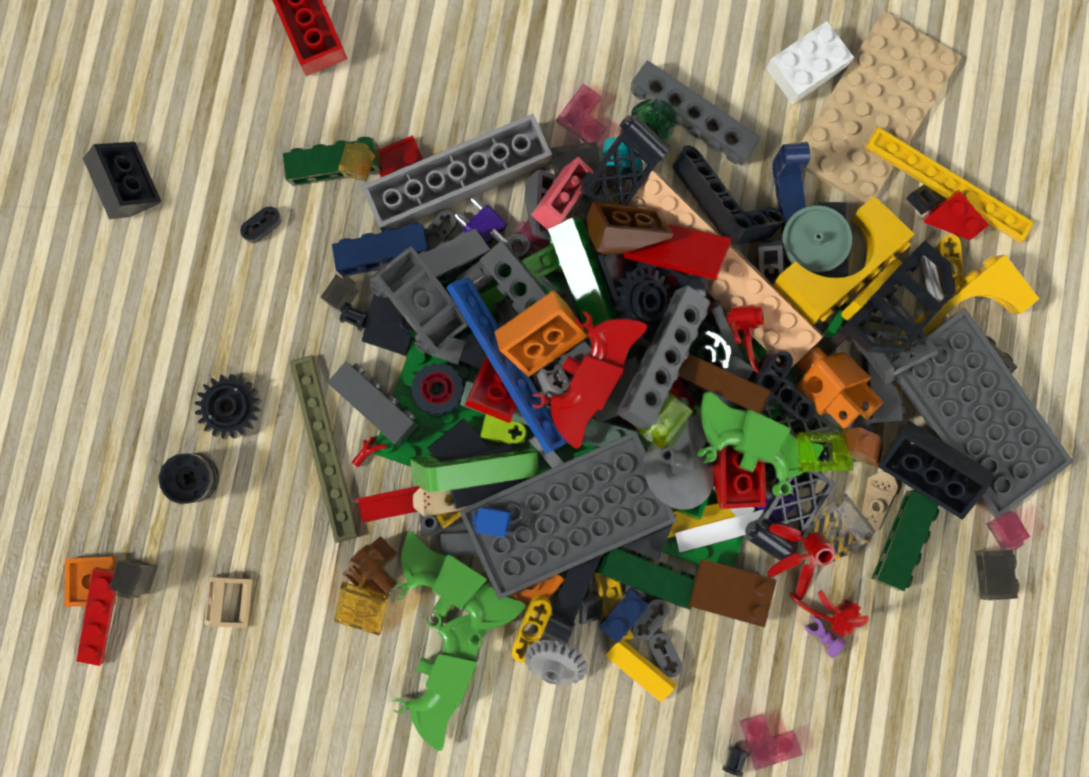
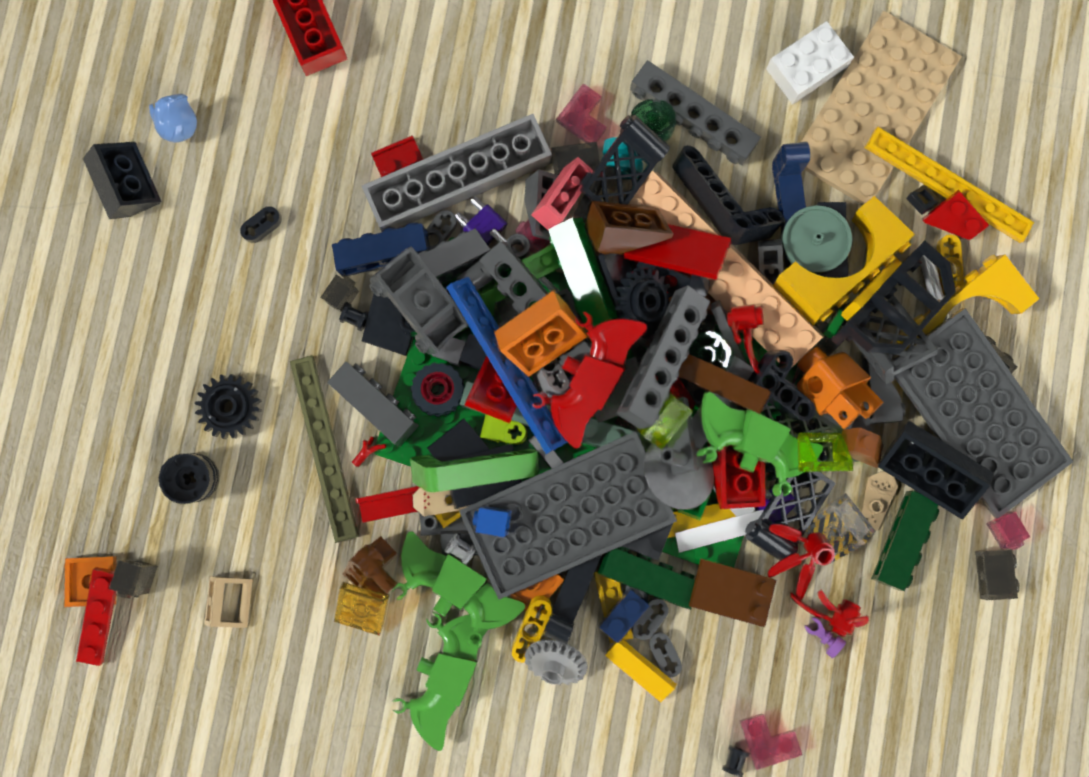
dark green brick [283,136,382,186] -> none
clear yellow brick [338,142,374,182] -> none
dark grey slope [579,591,603,625] -> none
none -> medium blue hair [149,93,197,143]
none -> light grey bush [445,534,476,564]

